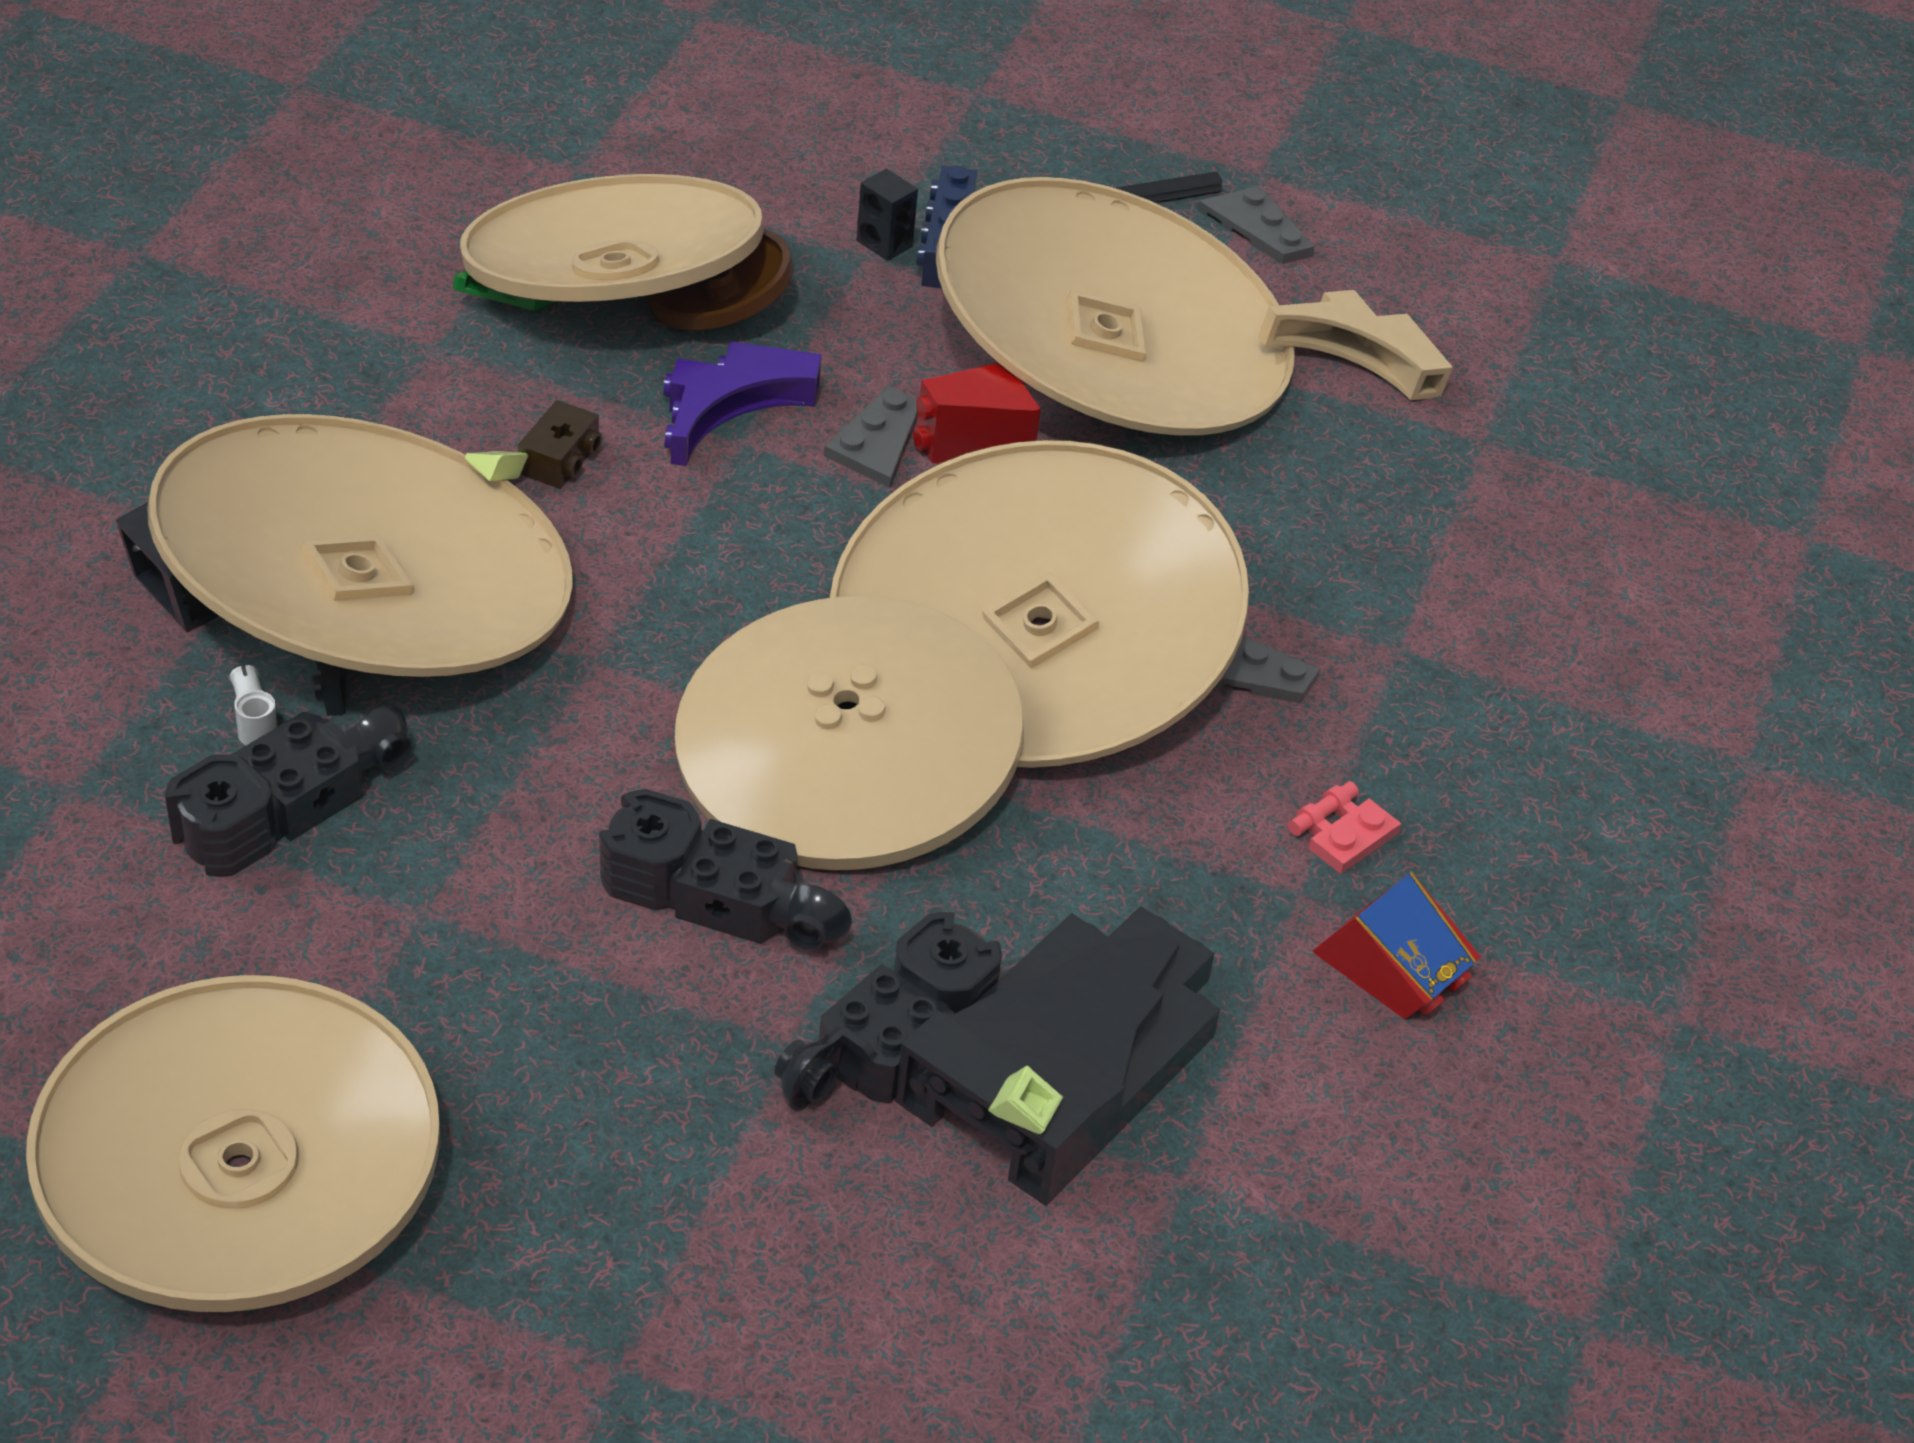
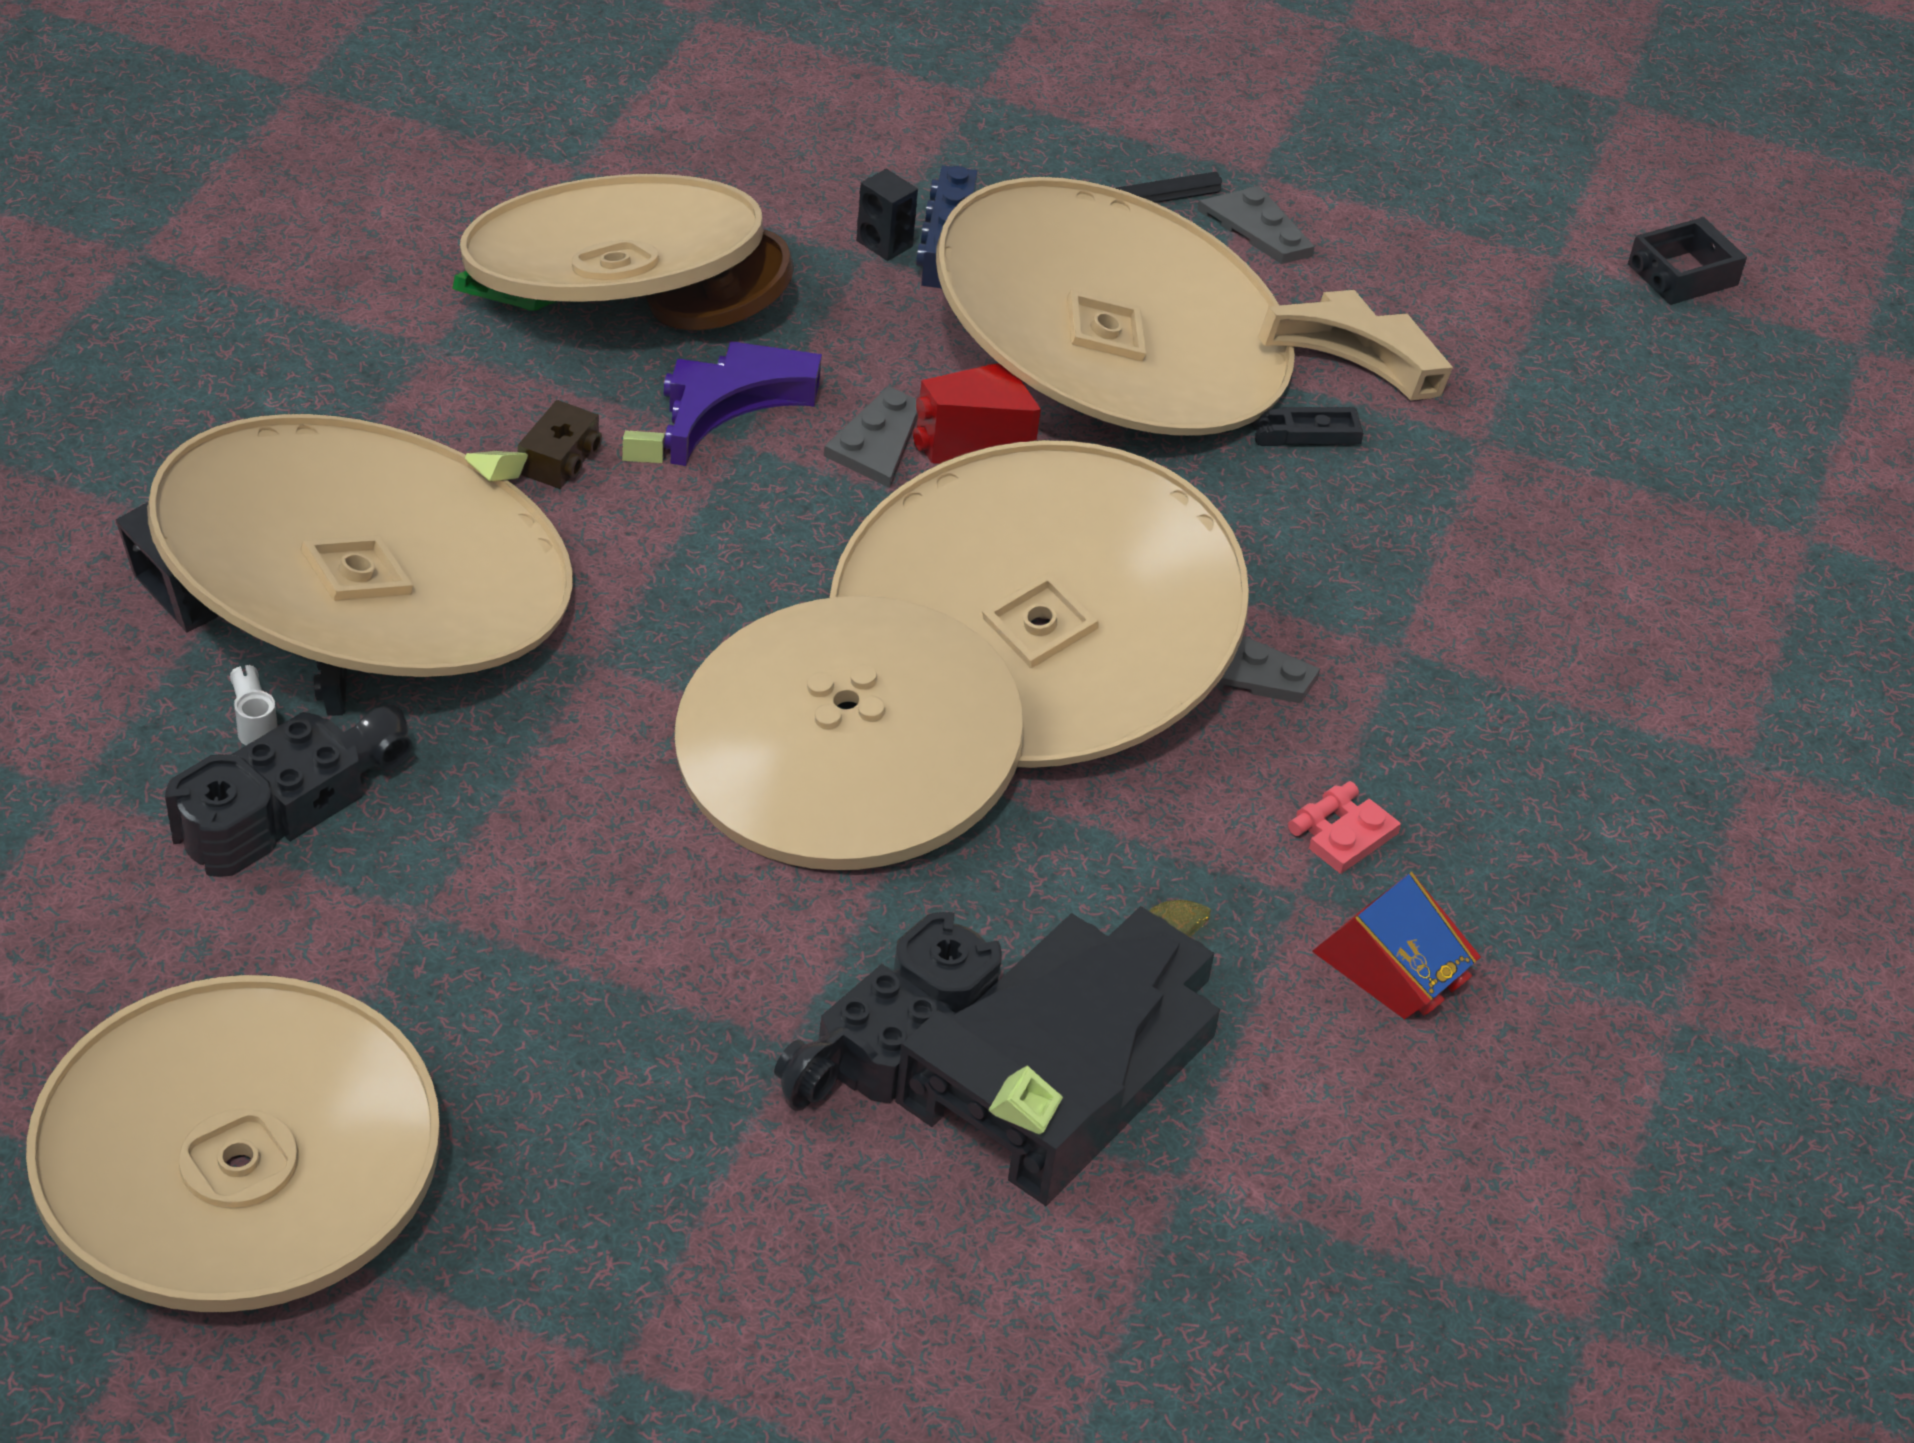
black brick [599,789,852,950] -> none
none -> yellowish green slope [622,431,665,463]
none -> clear yellow tile [1149,900,1211,937]
none -> black hinge [1251,407,1364,446]
none -> black window [1628,217,1747,305]

